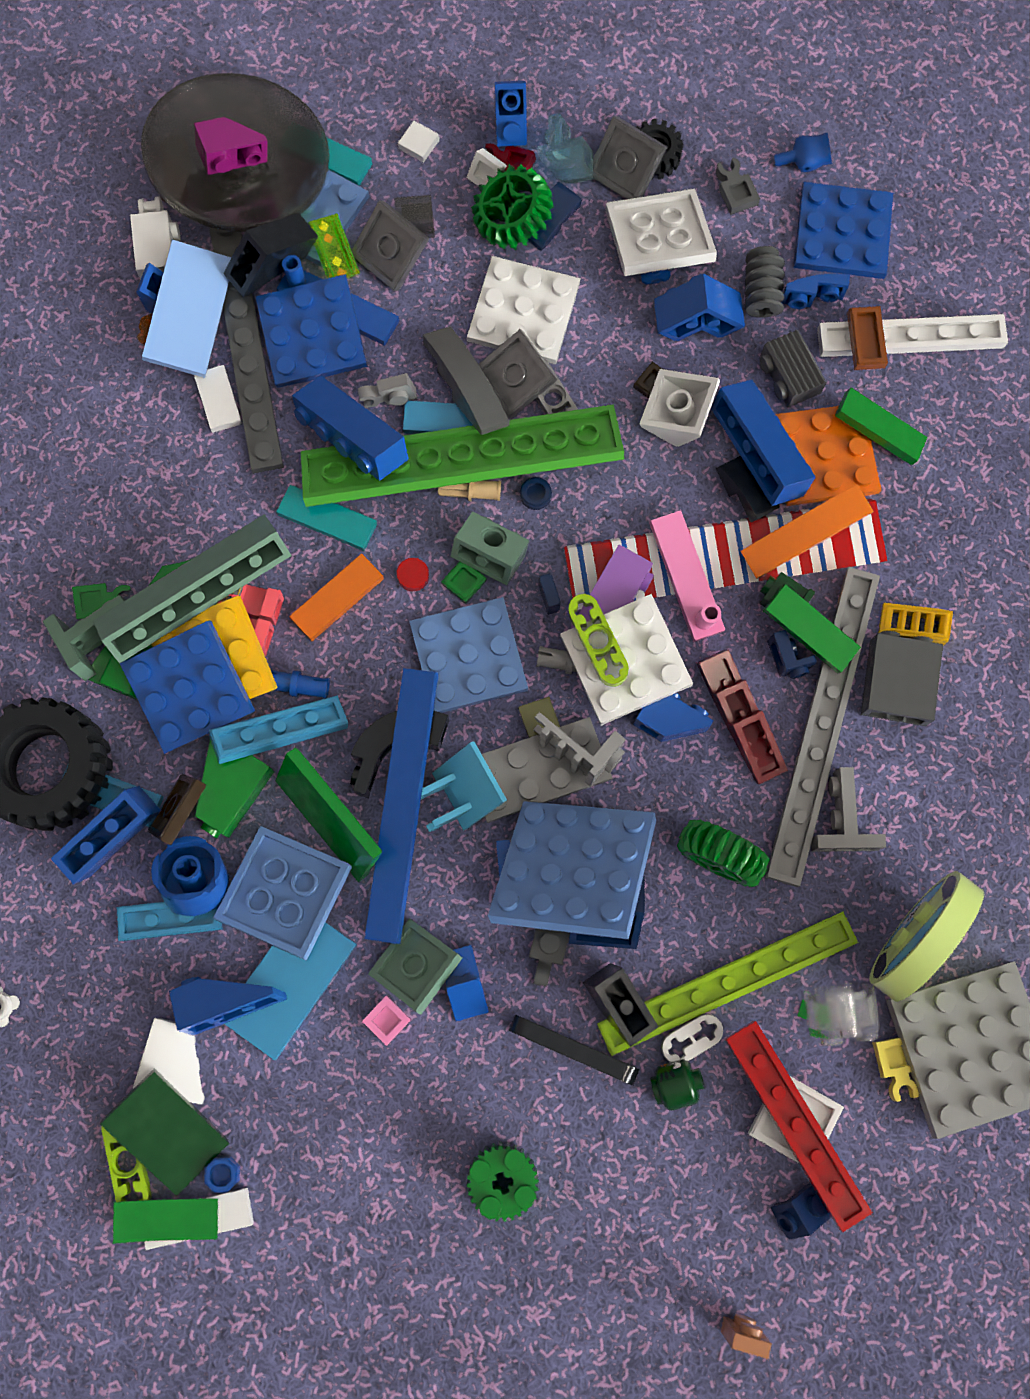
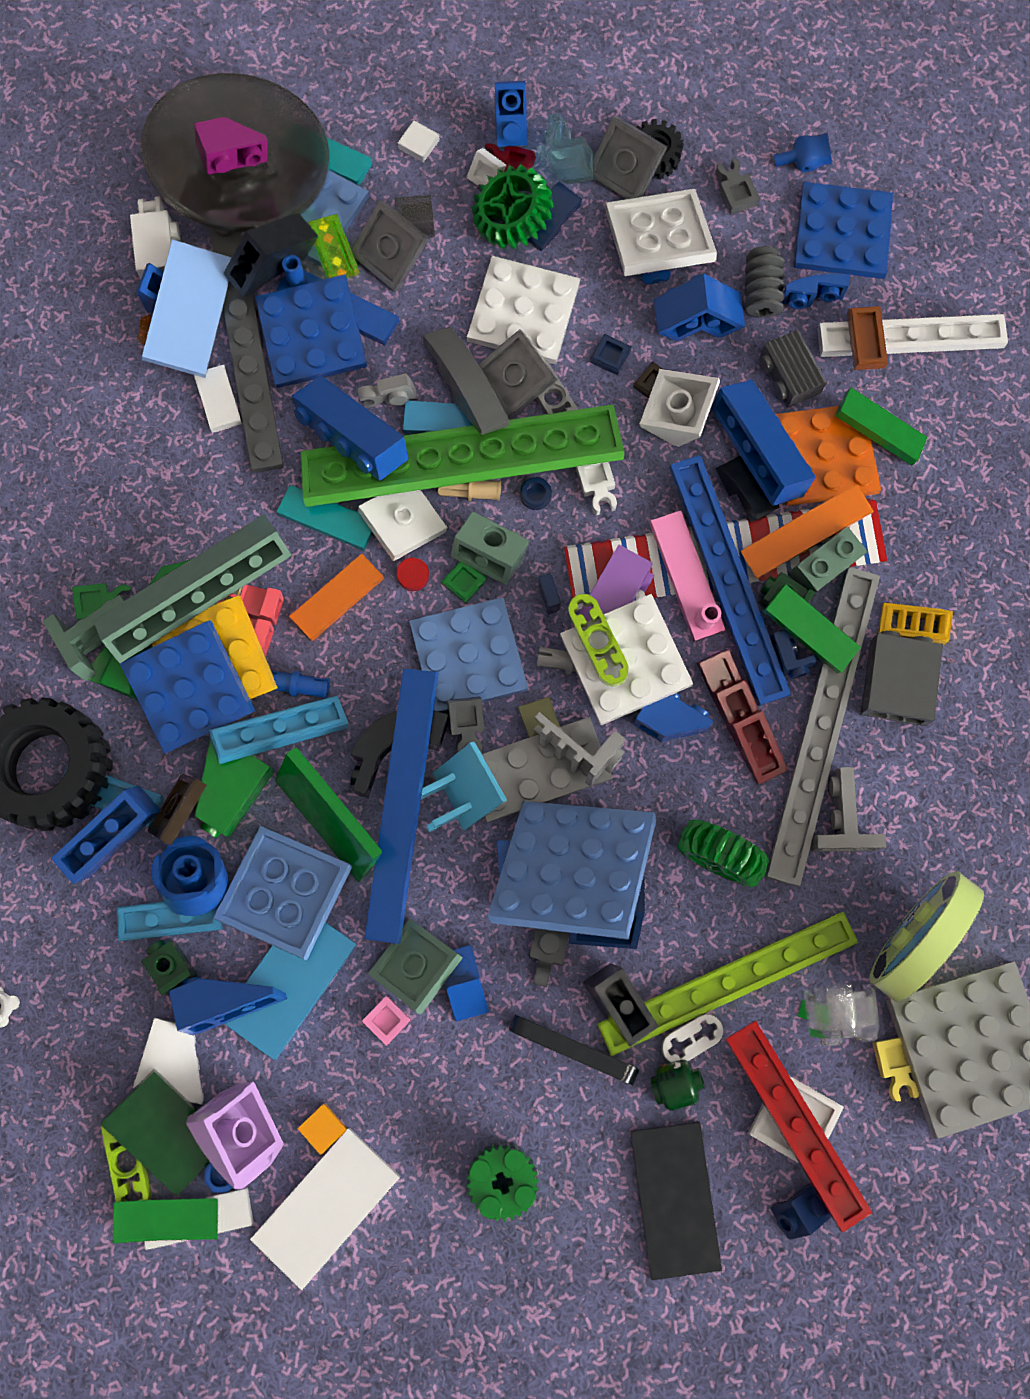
nougat plate [721,1314,772,1359] -> none
none -> dark green brick [141,939,198,996]
none -> lavender slope [186,1081,284,1190]
none -> white tile [250,1128,401,1290]
none -> light orange tile [297,1103,348,1155]
none -> white plate [358,490,447,561]
none -> dark grey plate [447,696,485,753]
none -> white plate [575,462,617,516]
none -> dark blue tile [590,334,632,376]
none -> black tile [630,1122,723,1280]
none -> blue plate [669,455,791,707]
none -> sand green brick [788,526,868,592]

